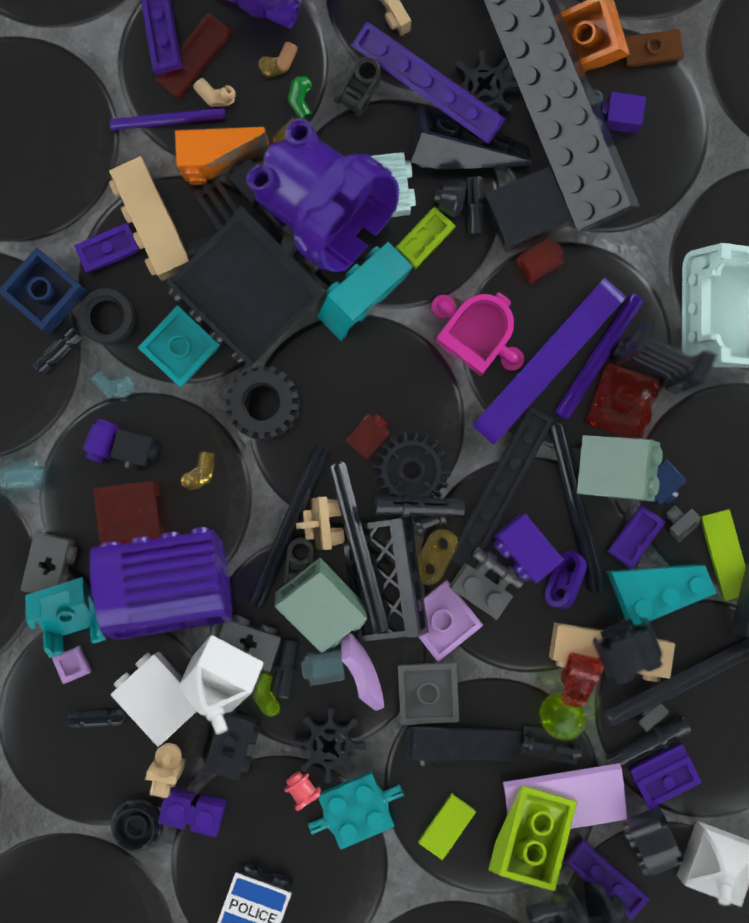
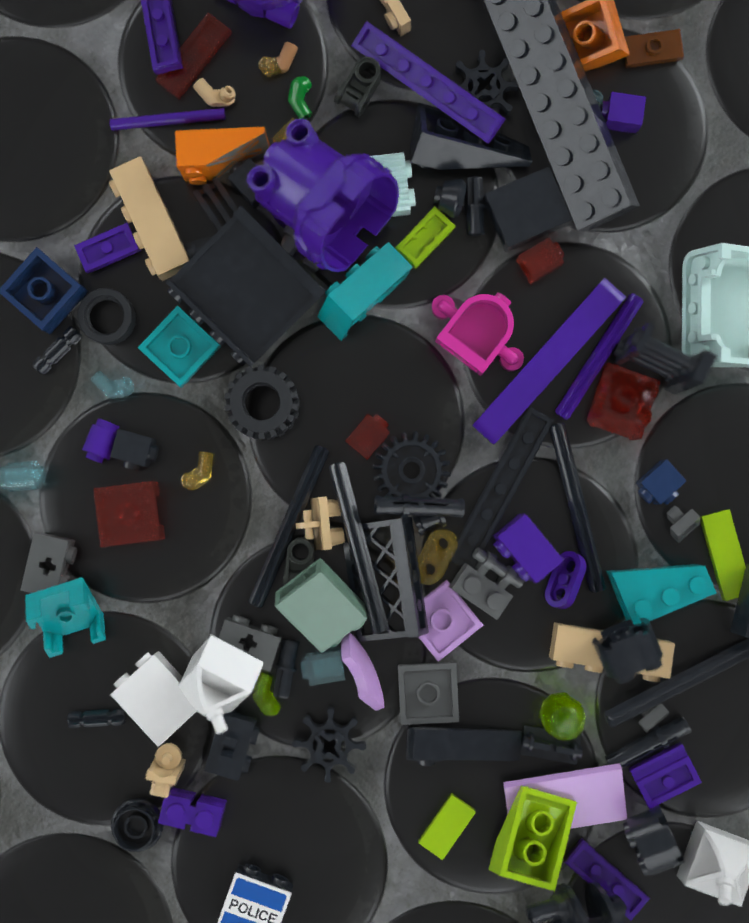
lavender tile [52,645,92,684] -> none
dark purple piece [90,527,233,640] -> none
coral brick [284,771,322,811] -> none
teal plate [308,771,404,850] -> none
clear red piece [561,652,602,707] -> none
sand green brick [577,435,663,502] -> none
dark purple plate [607,505,665,569] -> none

